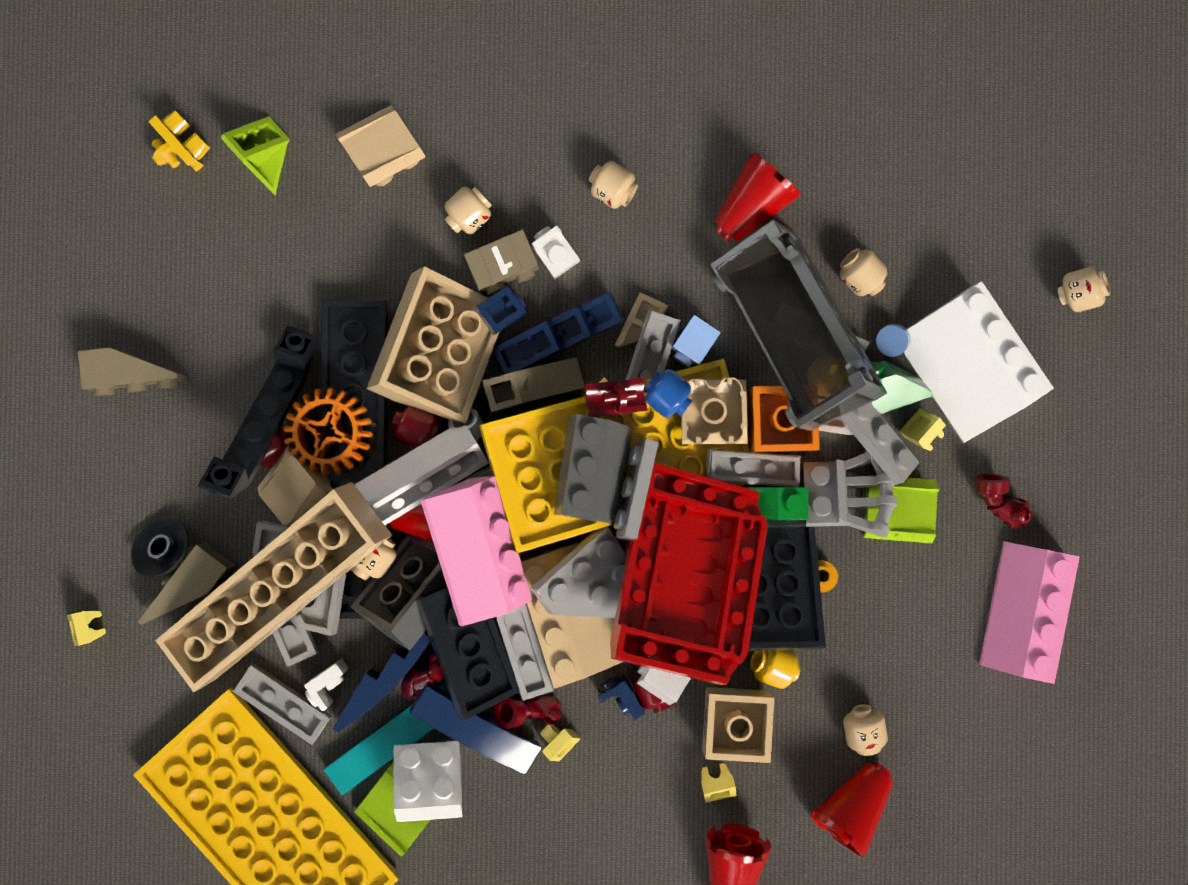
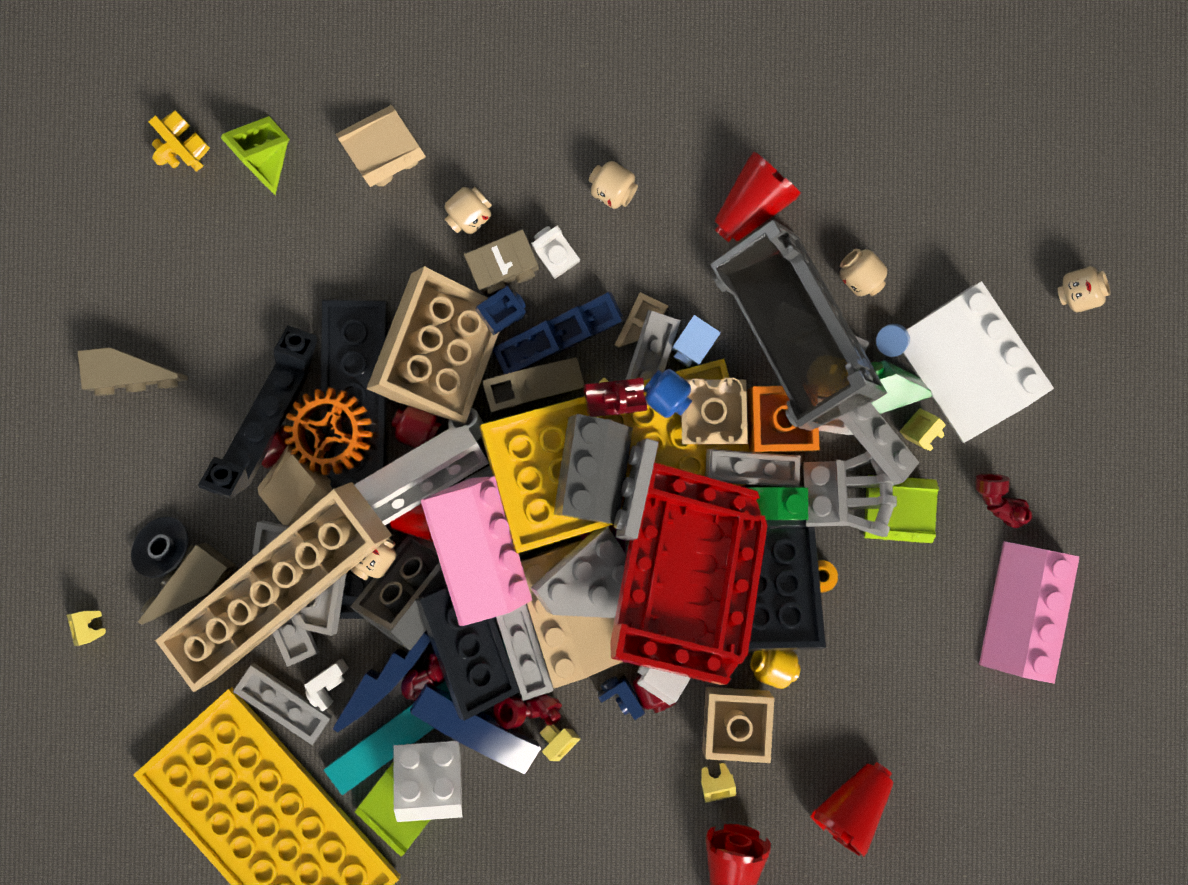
tan head [843,704,888,756] -> none

